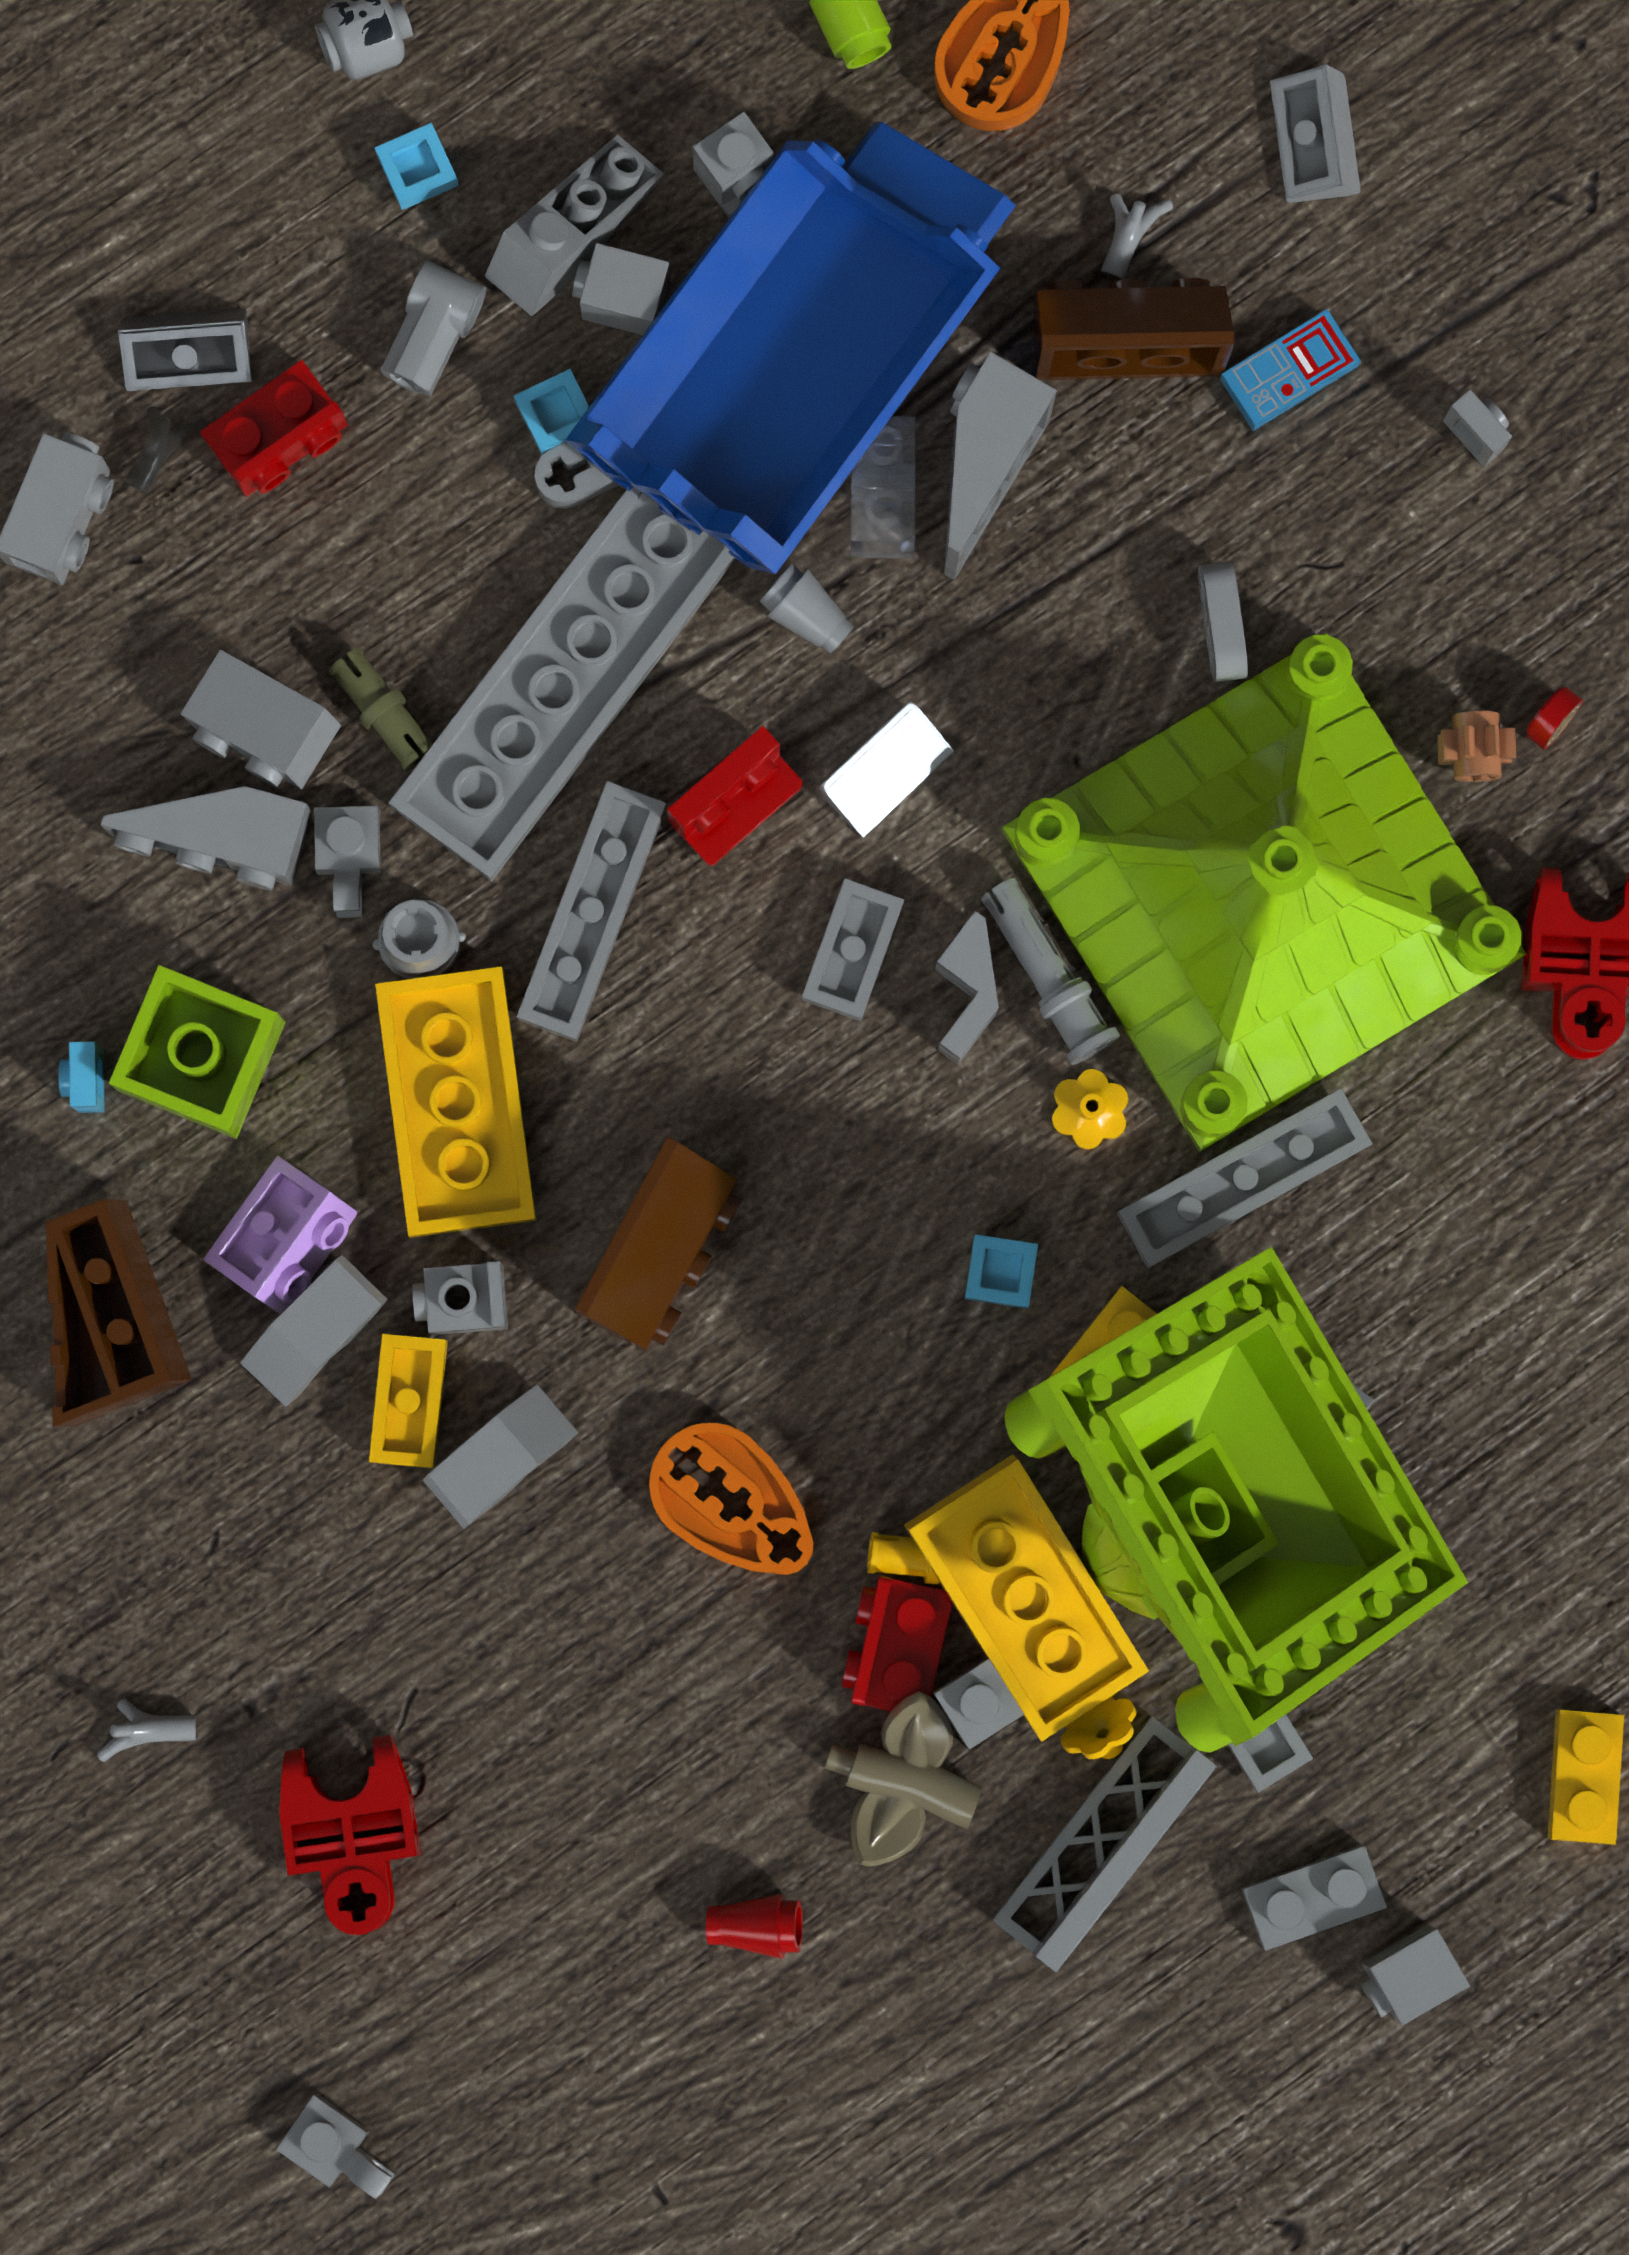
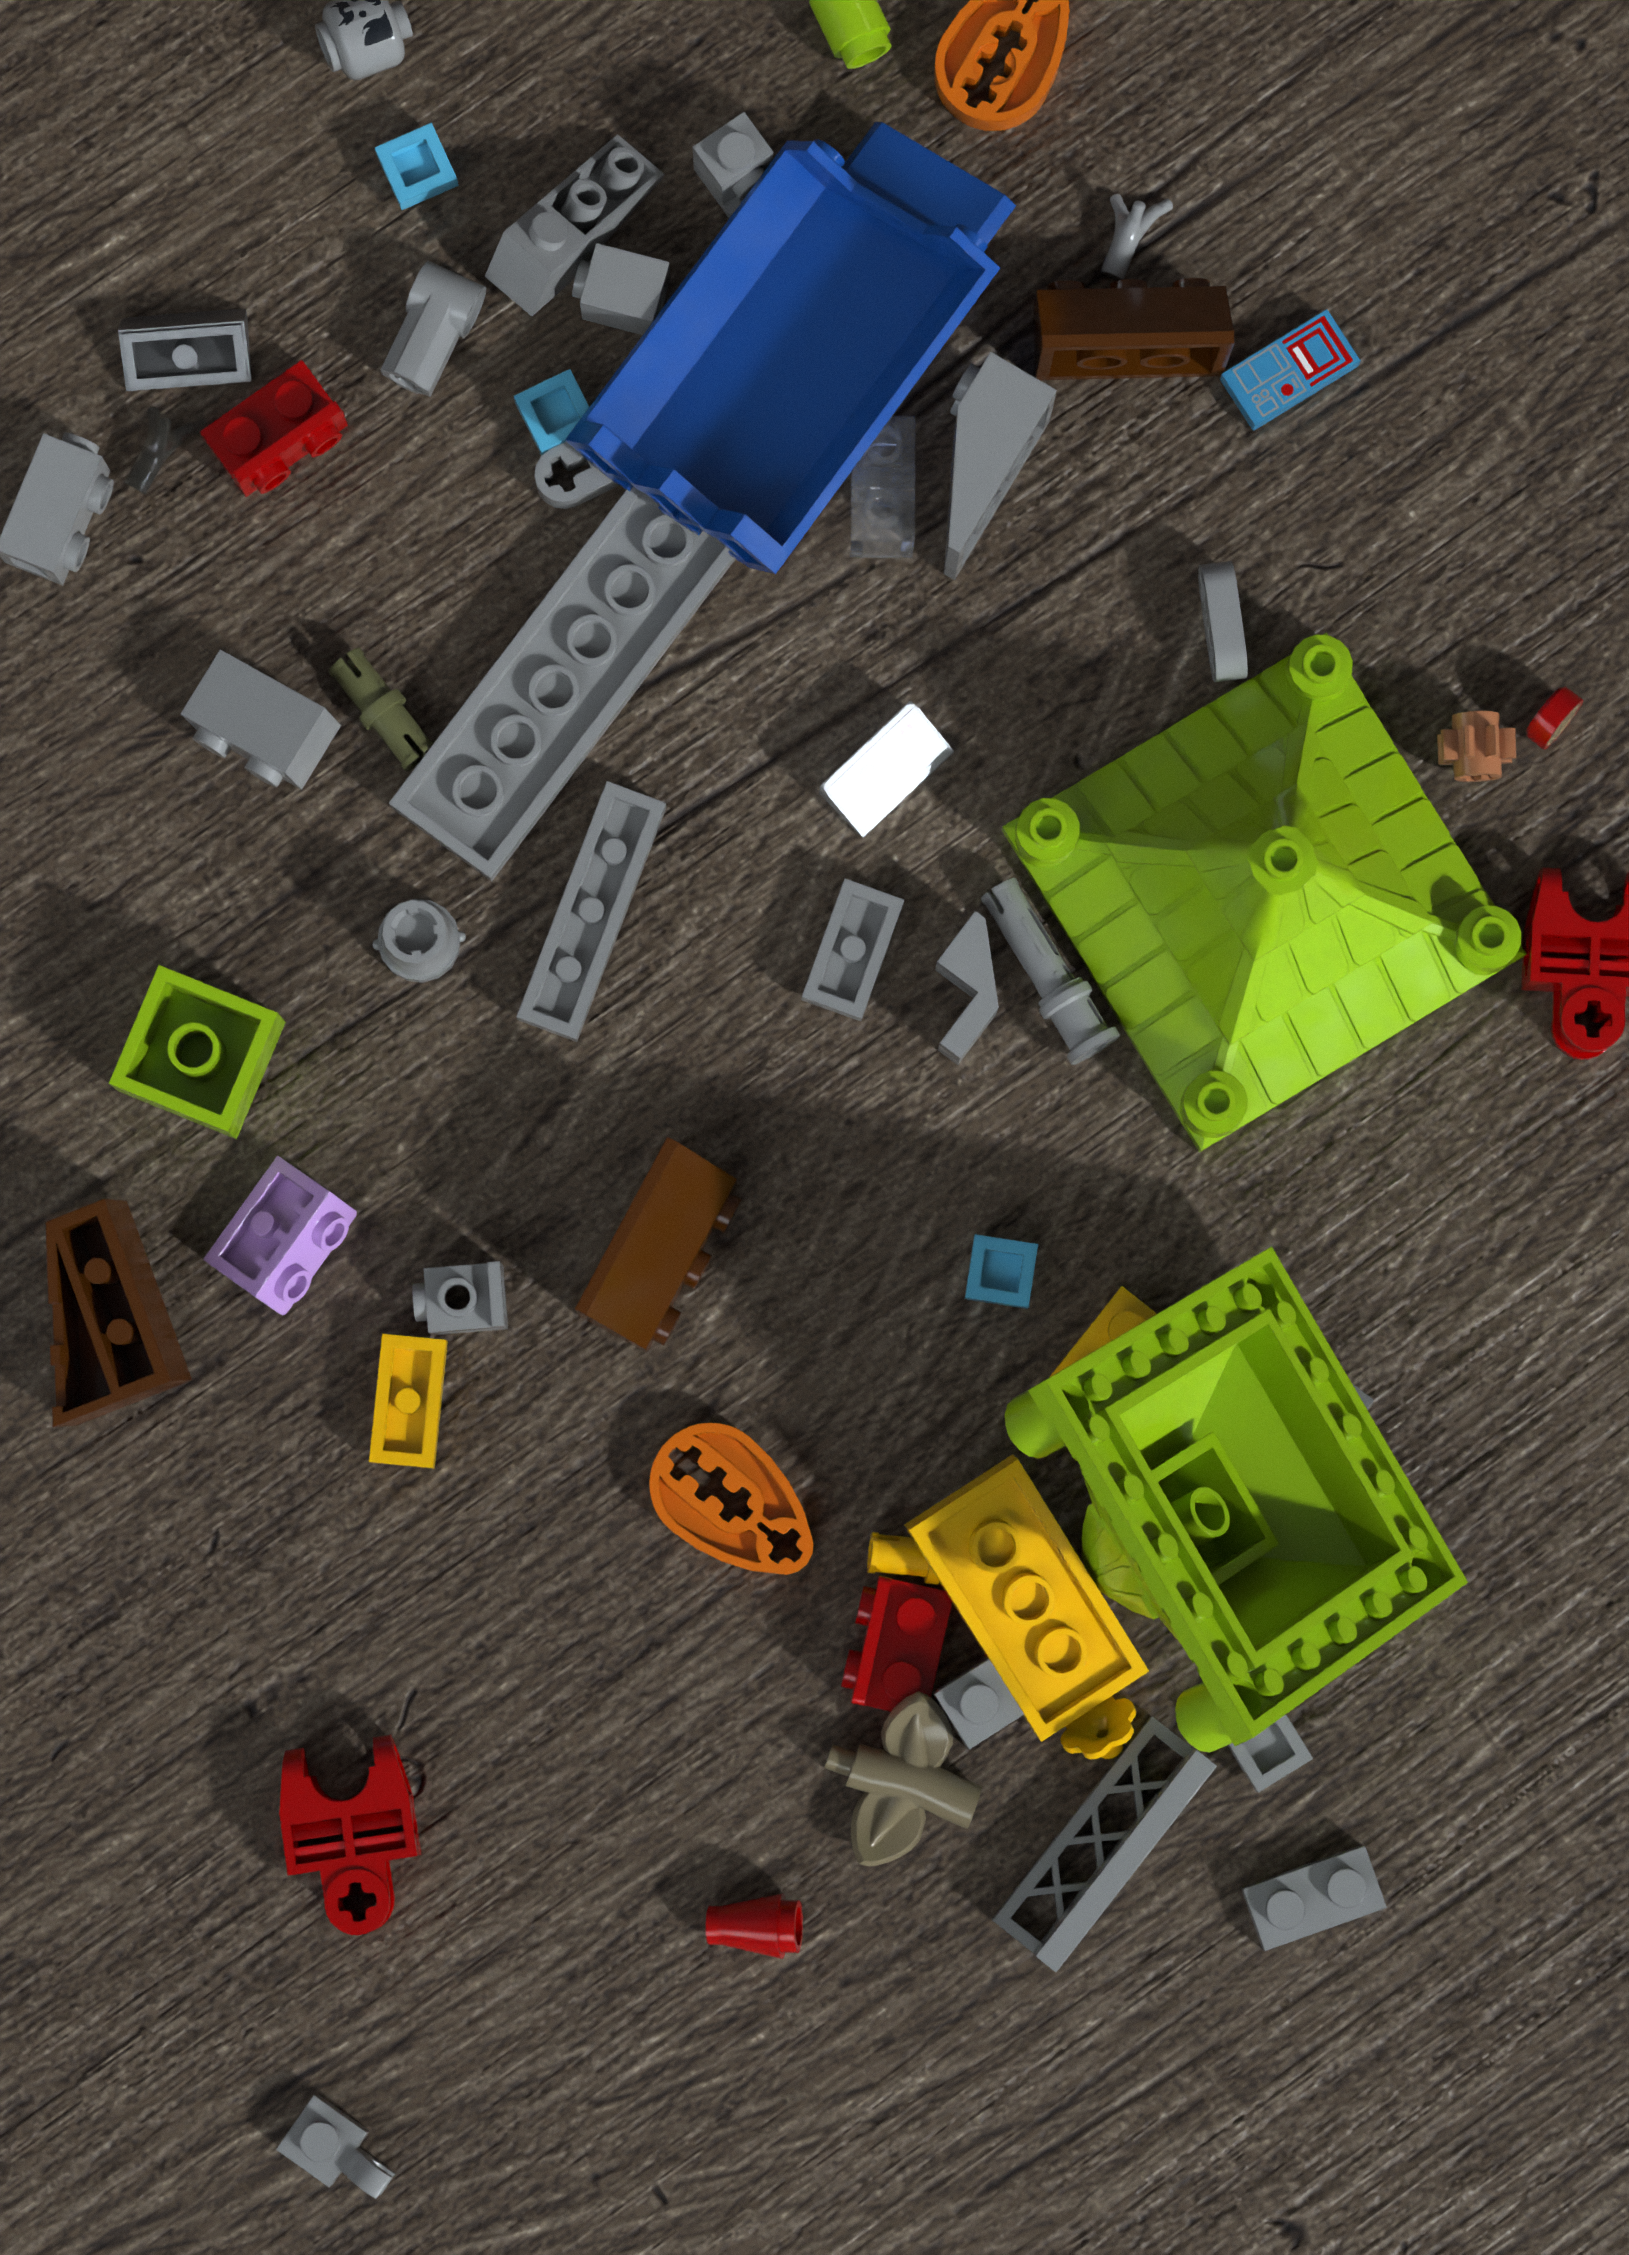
medium azure plate [59,1042,105,1113] -> none
light grey bar [97,1699,196,1762] -> none
light grey slope [101,786,313,891] -> none
light grey slope [240,1255,388,1407] -> none
light grey plate [314,806,381,918] -> none
yellow plate [375,966,537,1238] -> none
light grey slope [423,1384,578,1529] -> none
red bracket [667,726,803,866] -> none
light grey cone [759,563,854,654] -> none
yellow plant [1052,1069,1128,1150] -> none
light grey plate [1117,1089,1372,1269] -> none
light grey slope [1270,64,1360,203] -> none
light grey brick [1361,1925,1470,2026] -> none
light grey plate [1443,389,1512,467] -> none
yellow plate [1548,1709,1624,1845] -> none

